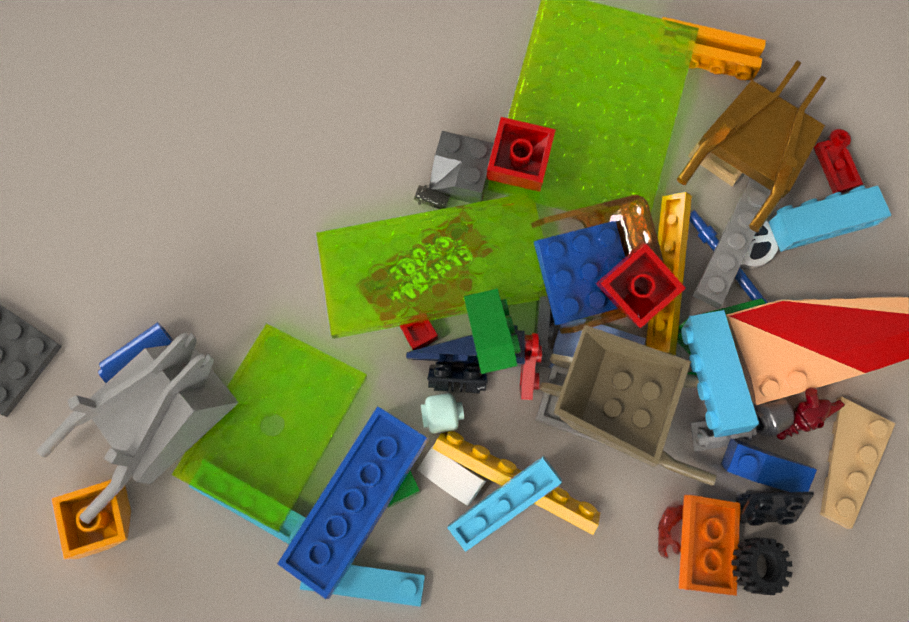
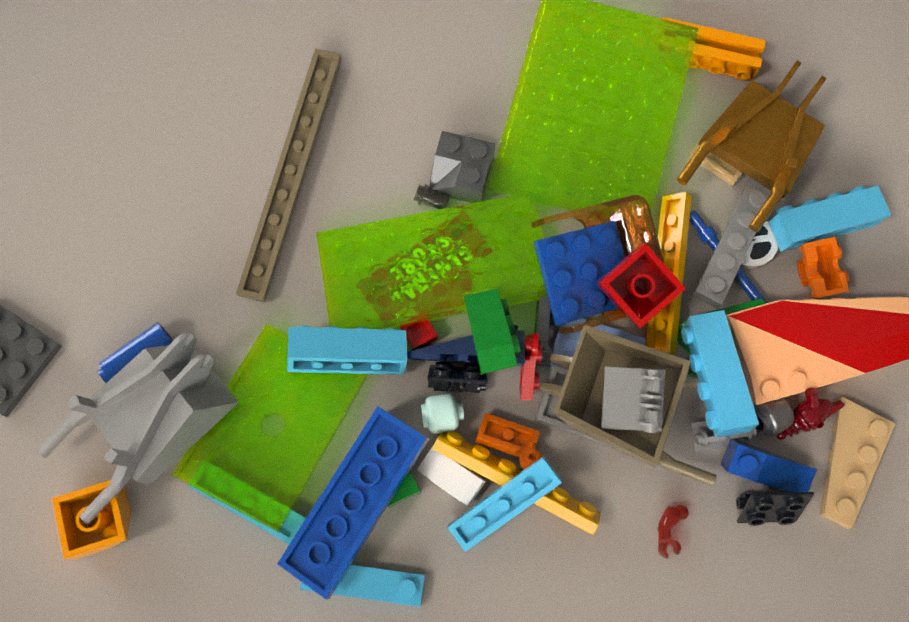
red slope [487,117,556,192] -> none
orange plate [679,495,740,596] -> none
black tyre [731,538,793,595] -> none
red hinge [814,129,863,194] -> none
none -> dark tan plate [236,49,342,303]
none -> medium azure brick [287,325,407,375]
none -> orange hinge [475,412,542,469]
none -> light grey hinge [601,367,665,433]
none -> orange cylinder [797,237,849,299]

